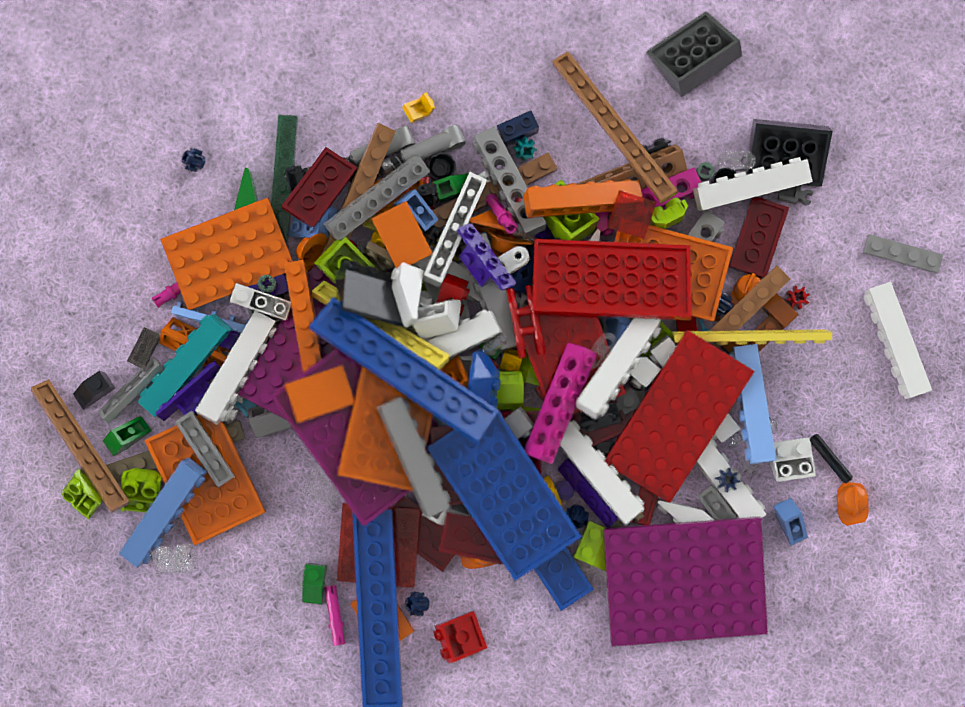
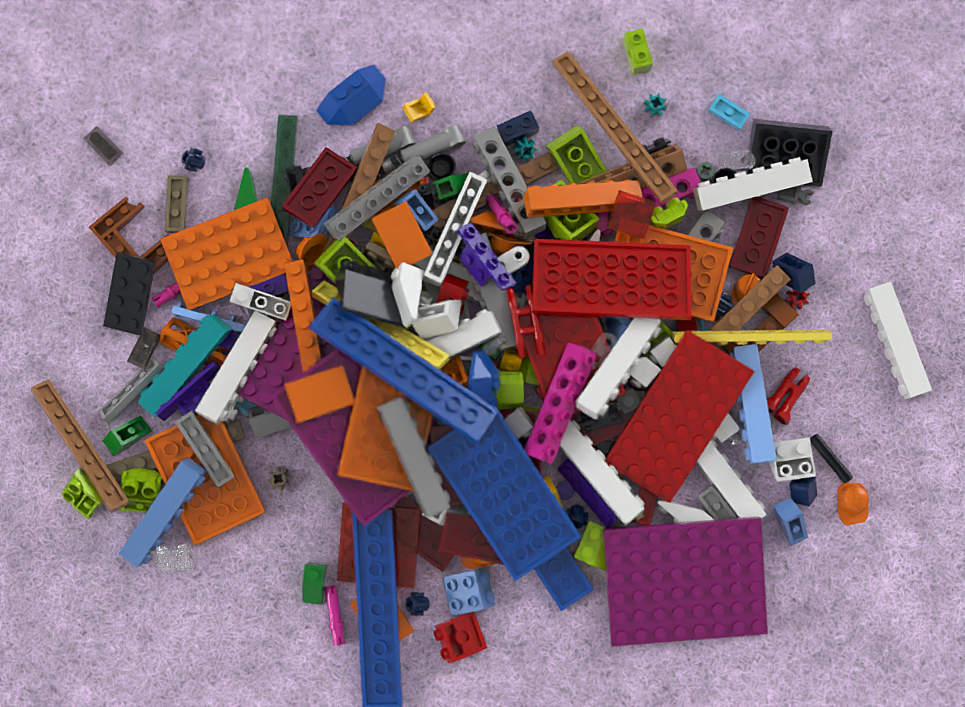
black slope [73,371,116,410] -> none
sand green bush [258,275,277,293] -> none
dark grey slope [646,11,742,97] -> none
dark blue gear [715,468,741,492] -> none
light grey plate [863,234,943,274] -> none
none -> clear smoke plate [83,126,124,166]
none -> dark orange wedge [89,197,169,274]
none -> black plate [103,252,156,336]
none -> dark tan plate [165,175,188,233]
none -> dark tan gear [267,467,292,491]
none -> blue wedge [316,64,386,126]
none -> medium blue bracket [443,567,495,615]
none -> lime slope [545,125,607,183]
none -> lime brick [623,28,653,75]
none -> teal gear [644,93,667,118]
none -> medium azure plate [708,94,750,131]
none -> red piece [766,367,810,425]
none -> dark blue brick [772,253,816,293]
none -> dark blue panel [789,477,817,507]

